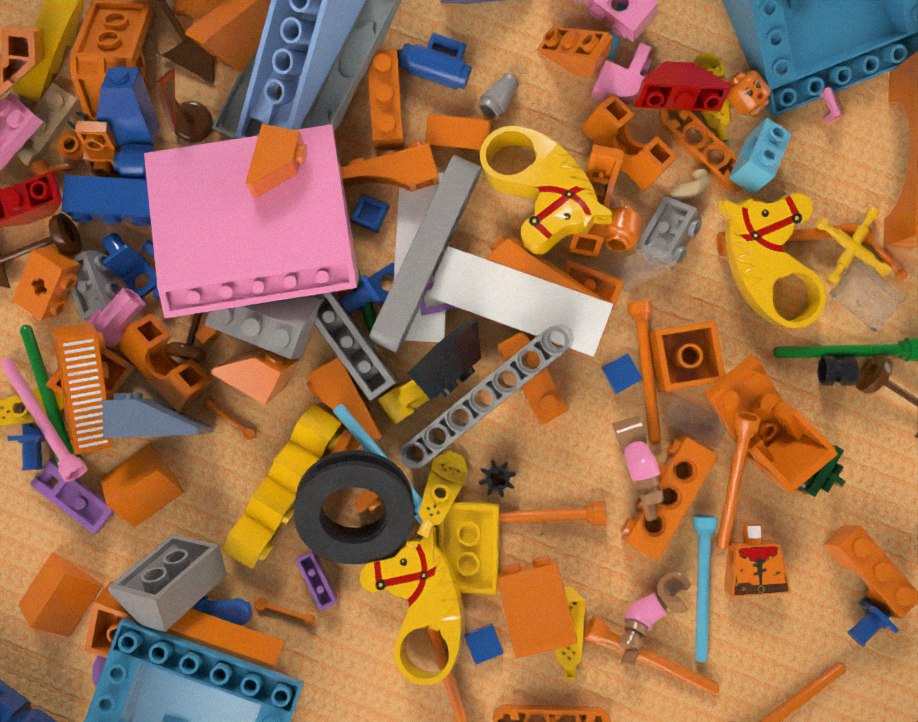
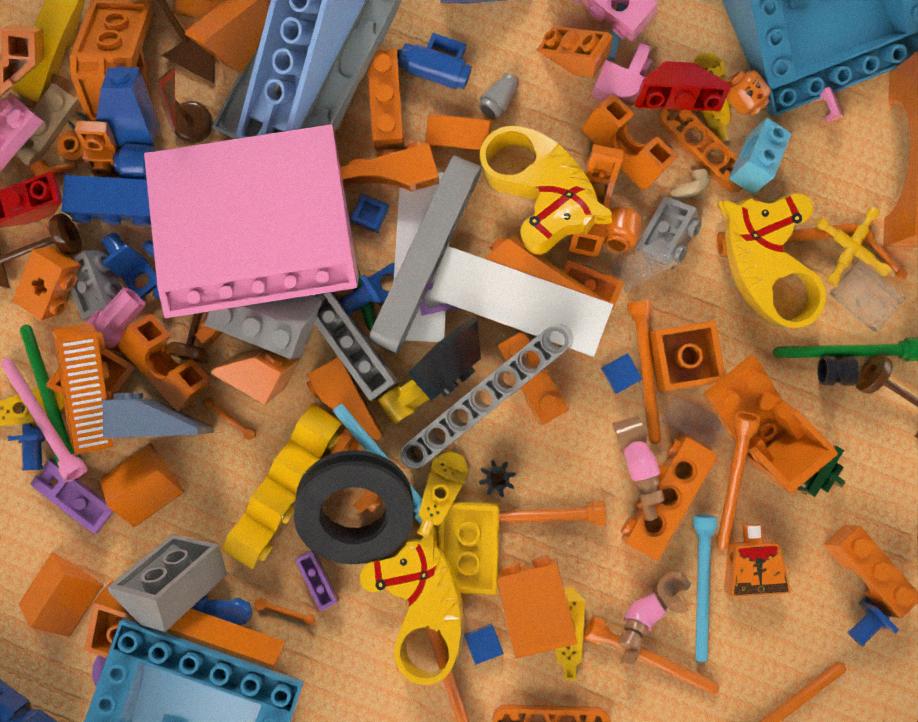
orange slope [246,124,307,197] -> none

